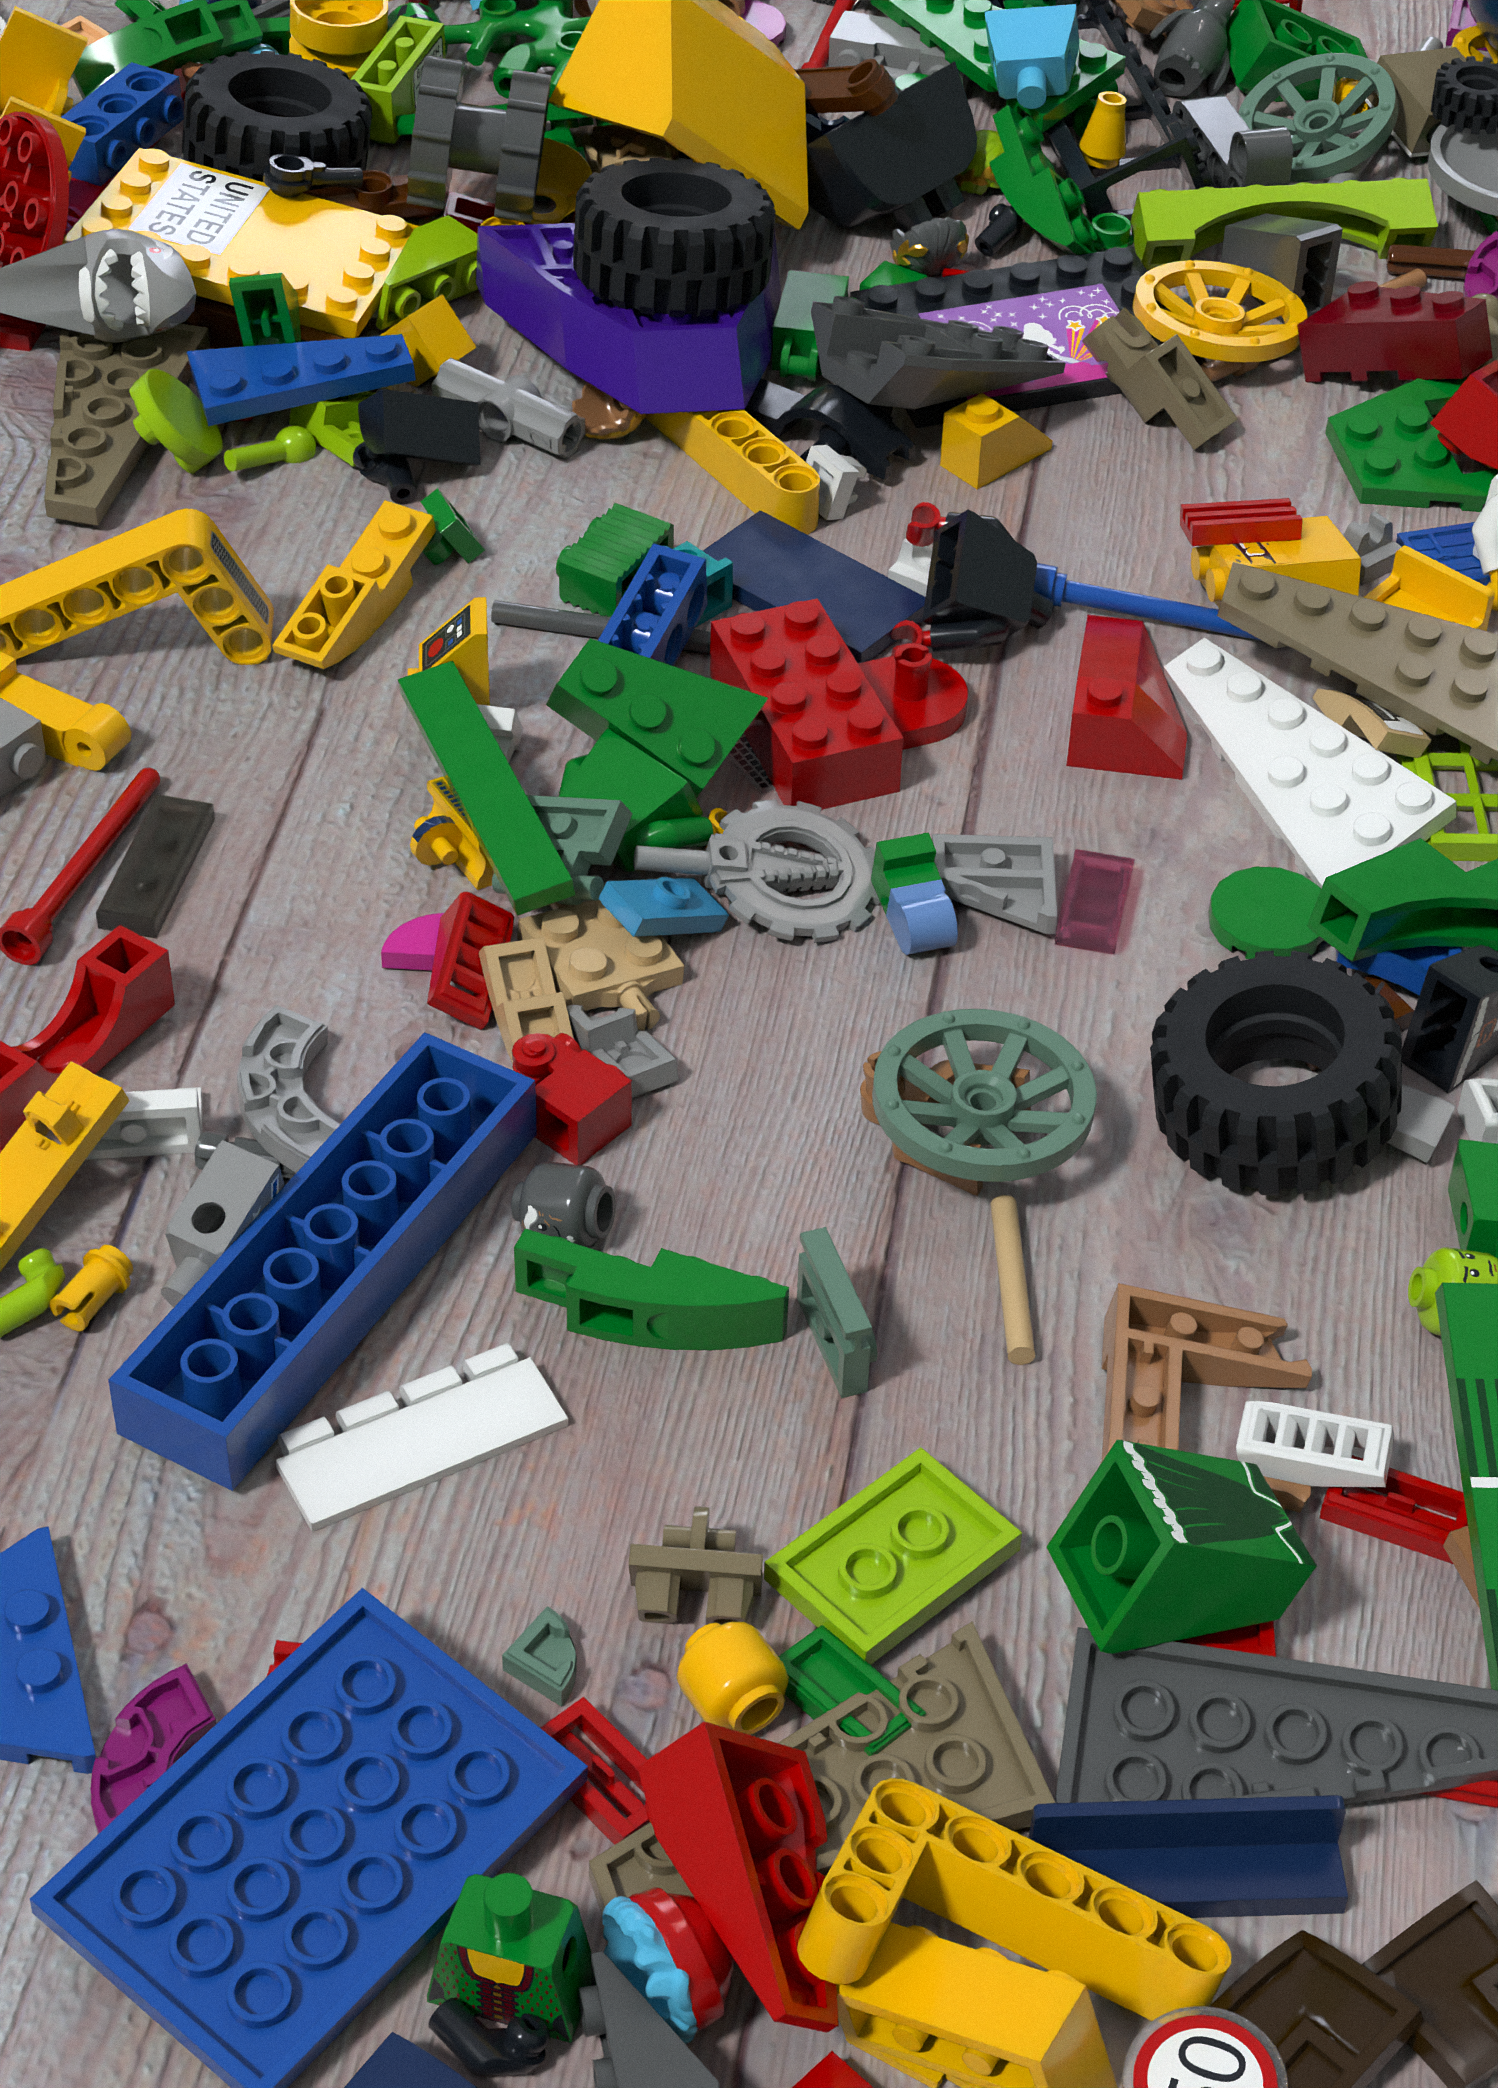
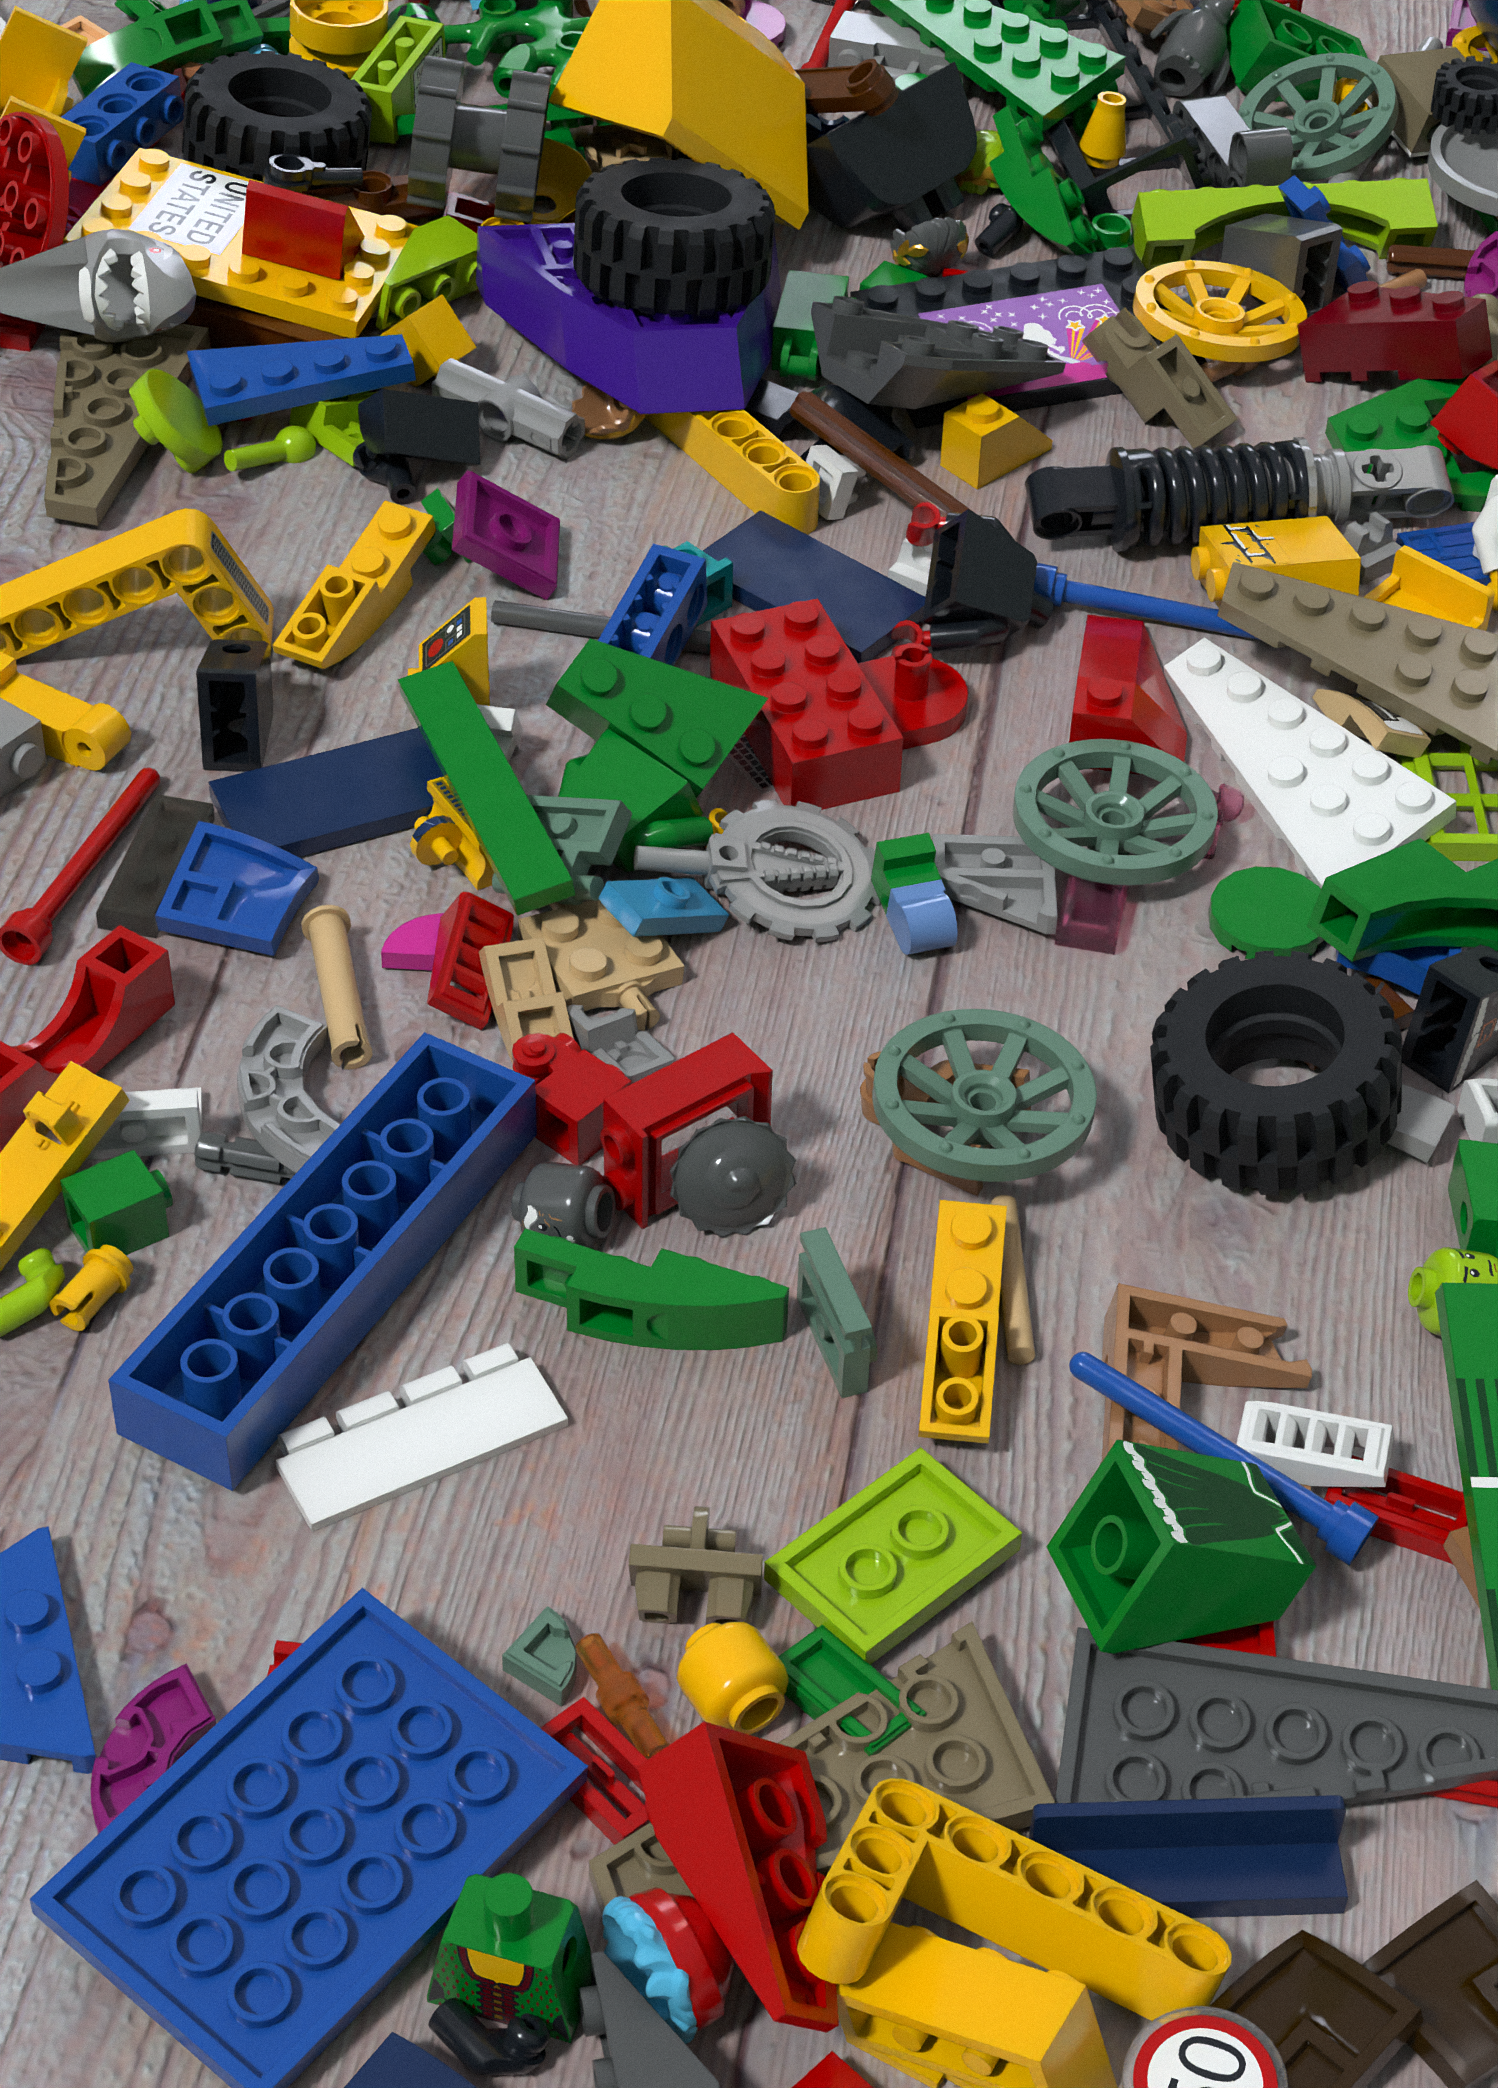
light grey torso [161,1140,285,1307] -> none
green slope [229,273,301,347] -> none
green brick [556,502,674,617] -> none
medium azure torso [985,4,1079,109] -> none
red tile [1180,498,1302,546] -> none
none -> green brick [60,1150,173,1255]
none -> blue plate [155,821,319,956]
none -> black torso [196,639,273,771]
none -> dark blue tile [208,728,445,857]
none -> red slope [242,179,365,280]
none -> tan pin [301,905,373,1070]
none -> magenta tile [452,470,560,600]
none -> clear orange bar [575,1633,670,1759]
none -> red window [600,1032,773,1229]
none -> dark grey piece [670,1116,797,1238]
none -> reddish brown axle [789,391,972,517]
none -> yellow slope [918,1200,1007,1444]
none -> sand green wheel [1012,739,1218,885]
none -> black piece [1025,437,1454,552]
none -> blue piece [1069,1352,1380,1566]
none -> clear pink hand [1204,783,1245,859]
none -> blue plate [1278,175,1371,292]

